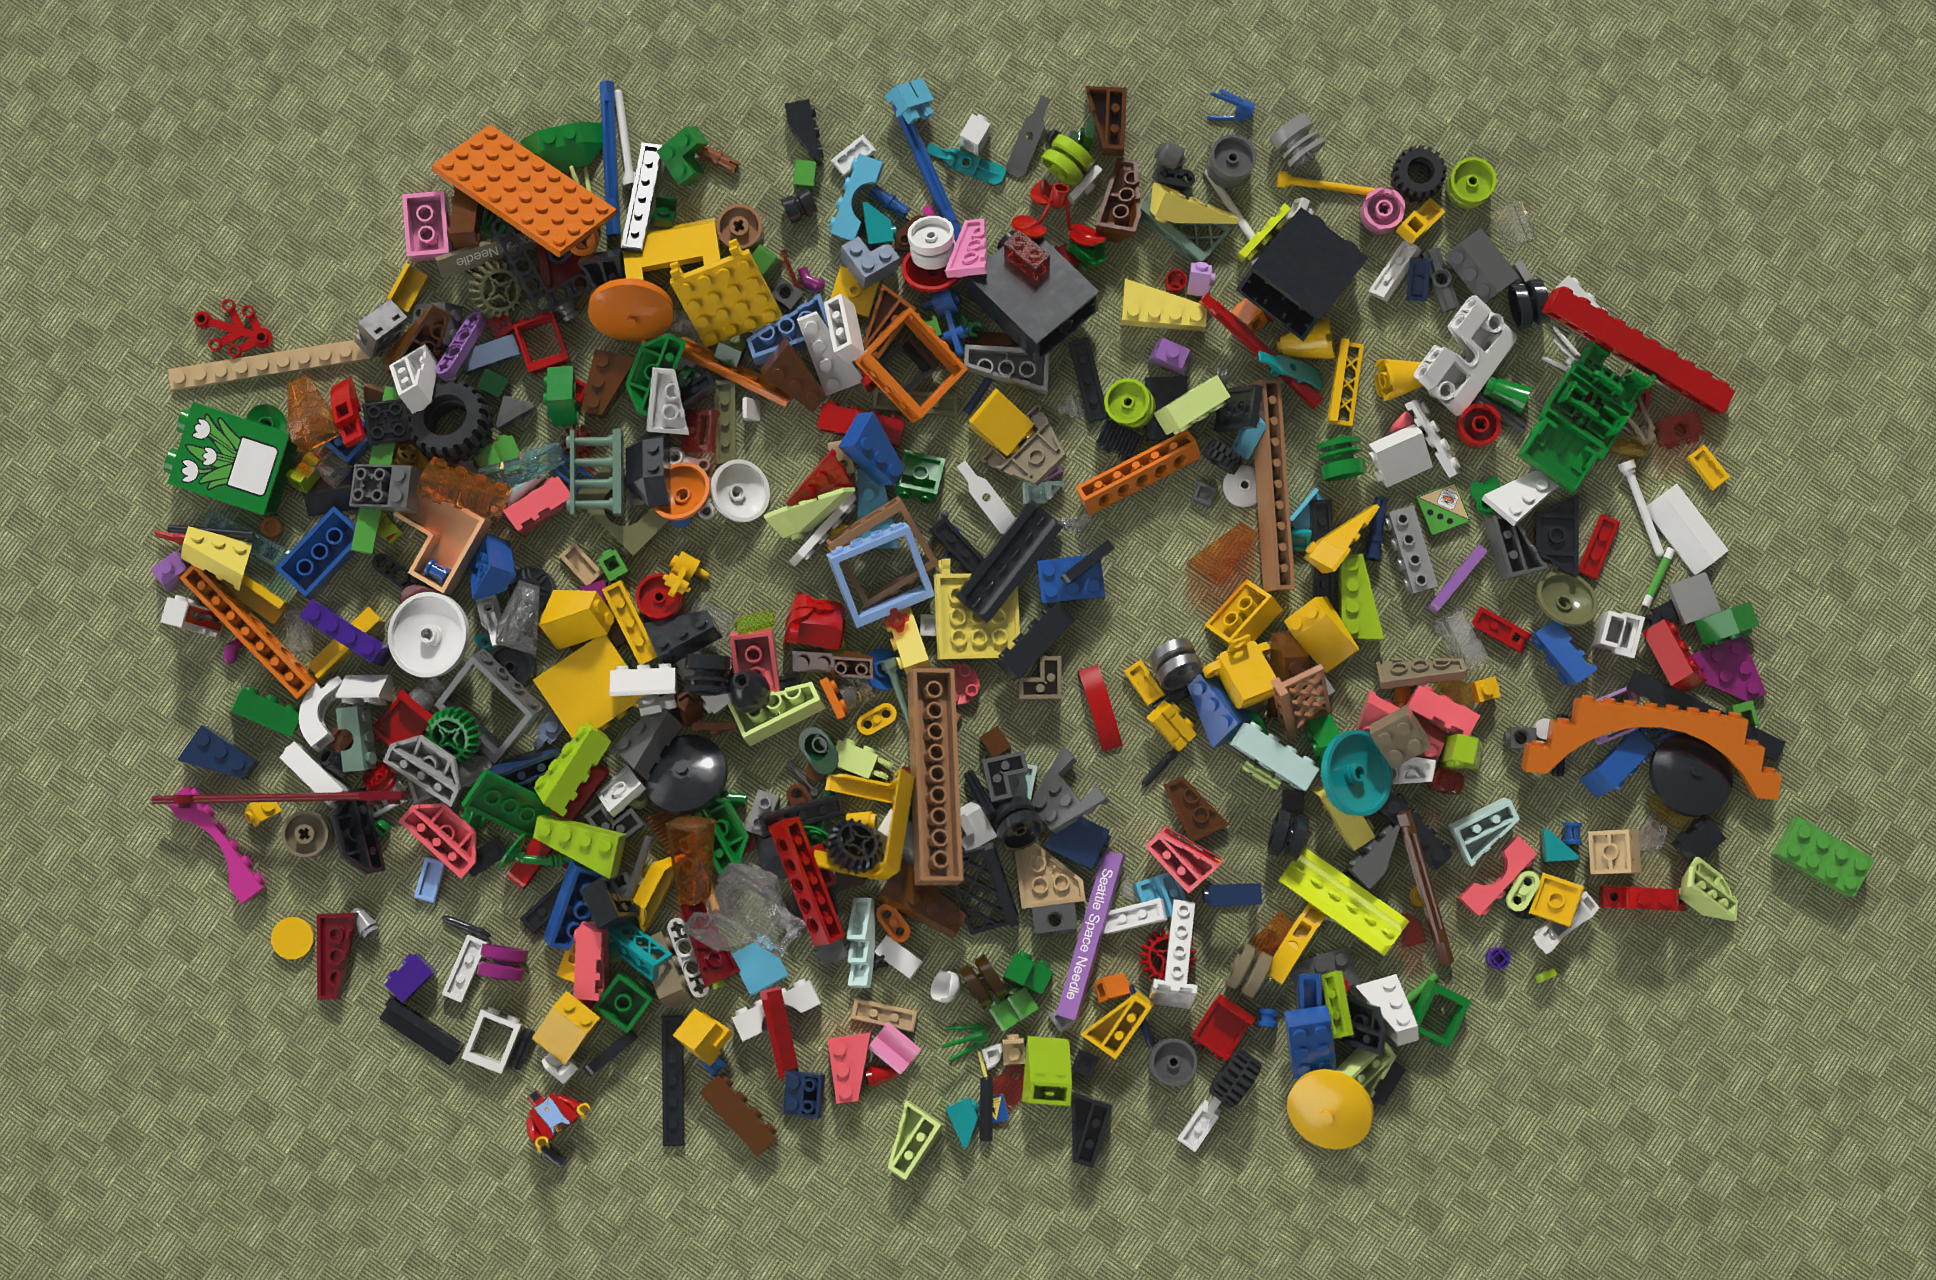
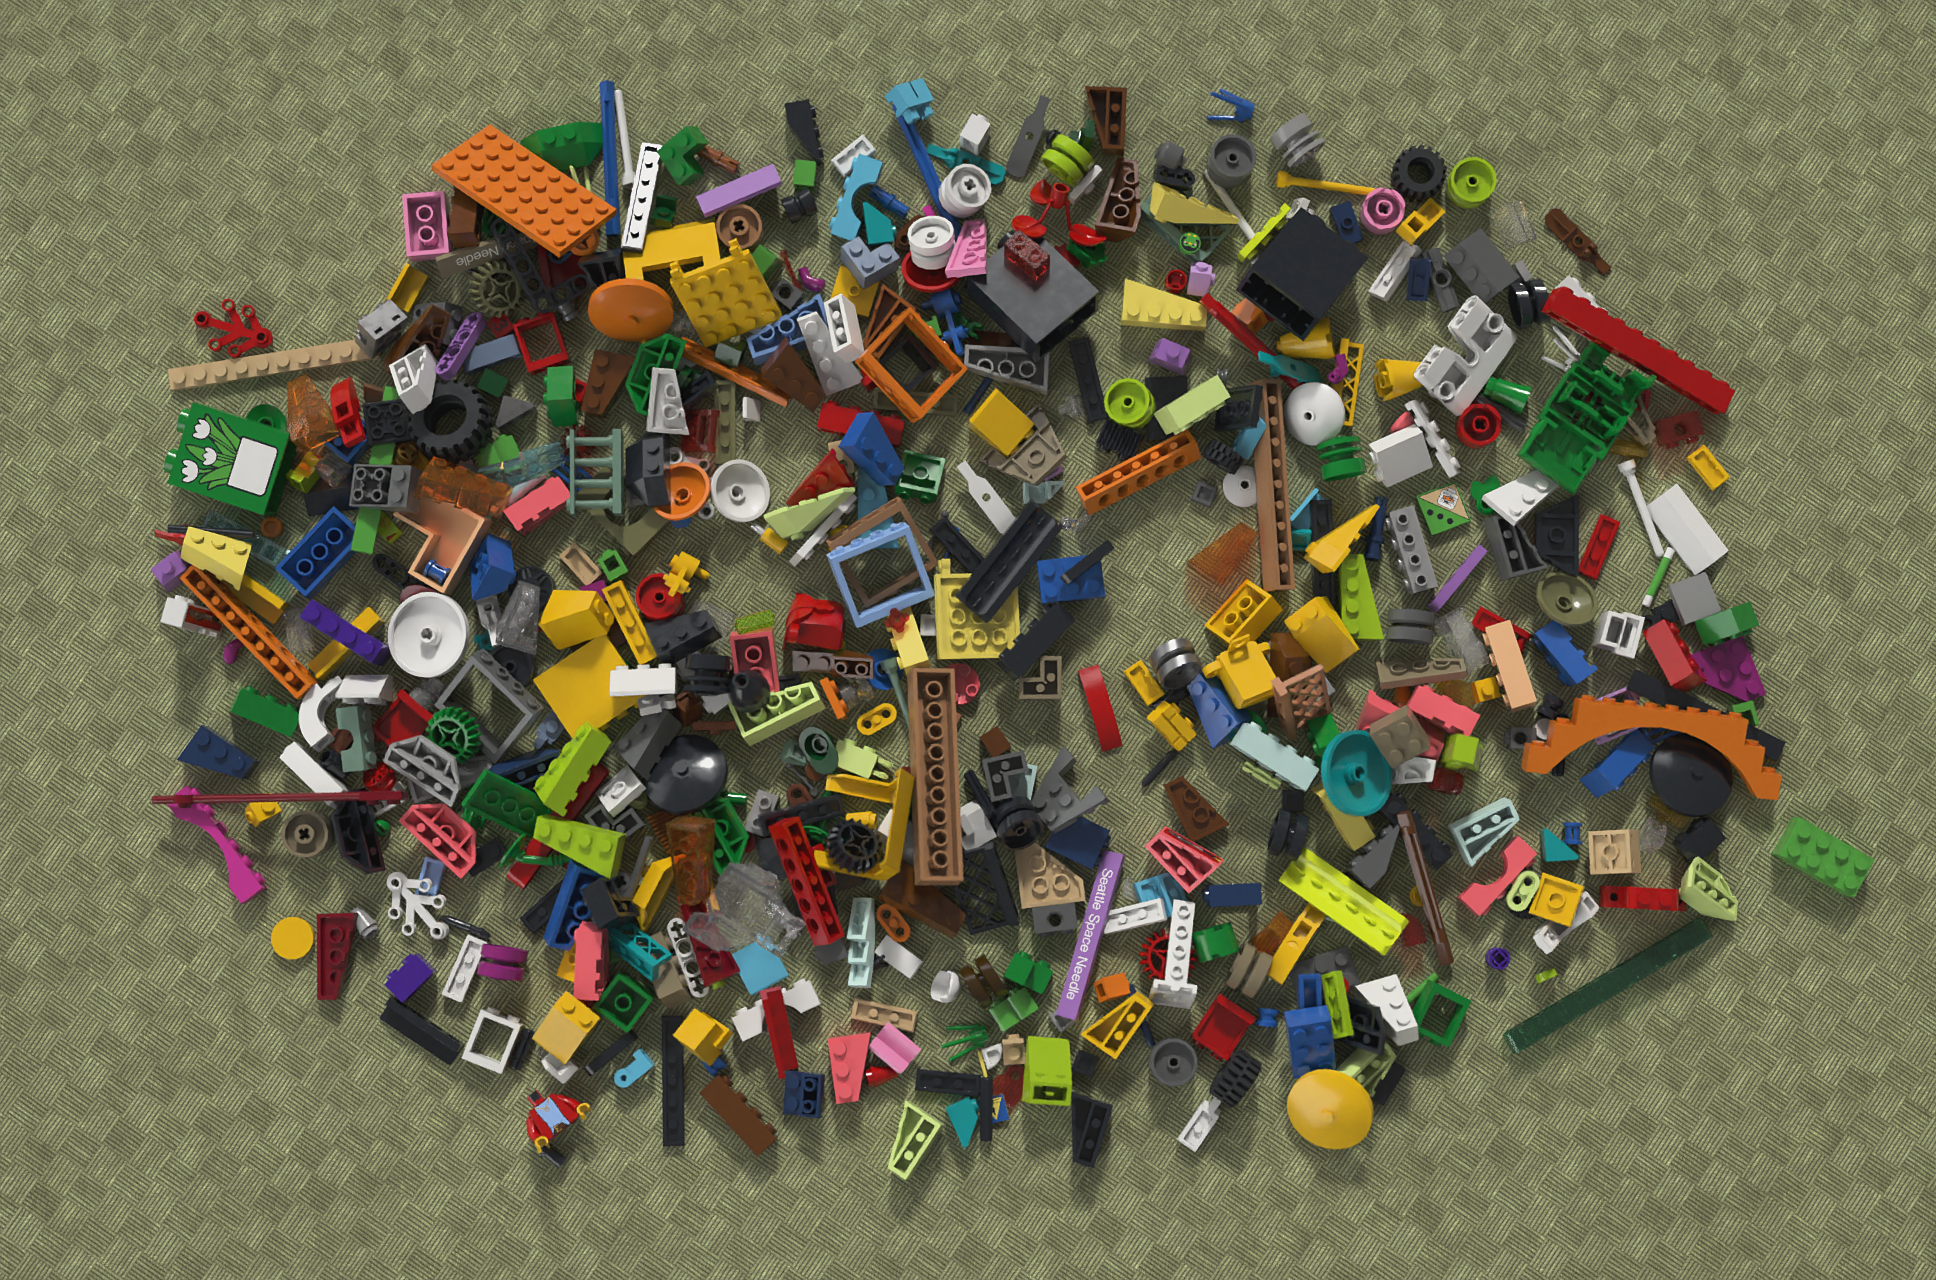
none -> white plant [387,872,449,940]
none -> medium azure leg [614,1048,655,1088]
none -> medium lavender slope [696,164,783,218]
none -> yellow piece [750,522,789,555]
none -> sand green slope [780,739,807,766]
none -> black tile [915,1068,981,1097]
none -> white wheel [939,164,991,218]
none -> bright green tile [1179,233,1201,255]
none -> green brick [1191,921,1239,963]
none -> white dish [1283,382,1345,446]
none -> magenta arm [1328,354,1348,384]
none -> dark blue plate [1329,201,1364,244]
none -> dark grey wheel [1386,609,1435,645]
none -> light nougat wedge [1482,620,1537,713]
none -> clear green beam [1502,917,1713,1054]
none -> black wheel [1535,693,1565,721]
none -> reddish brown piece [1545,208,1611,275]

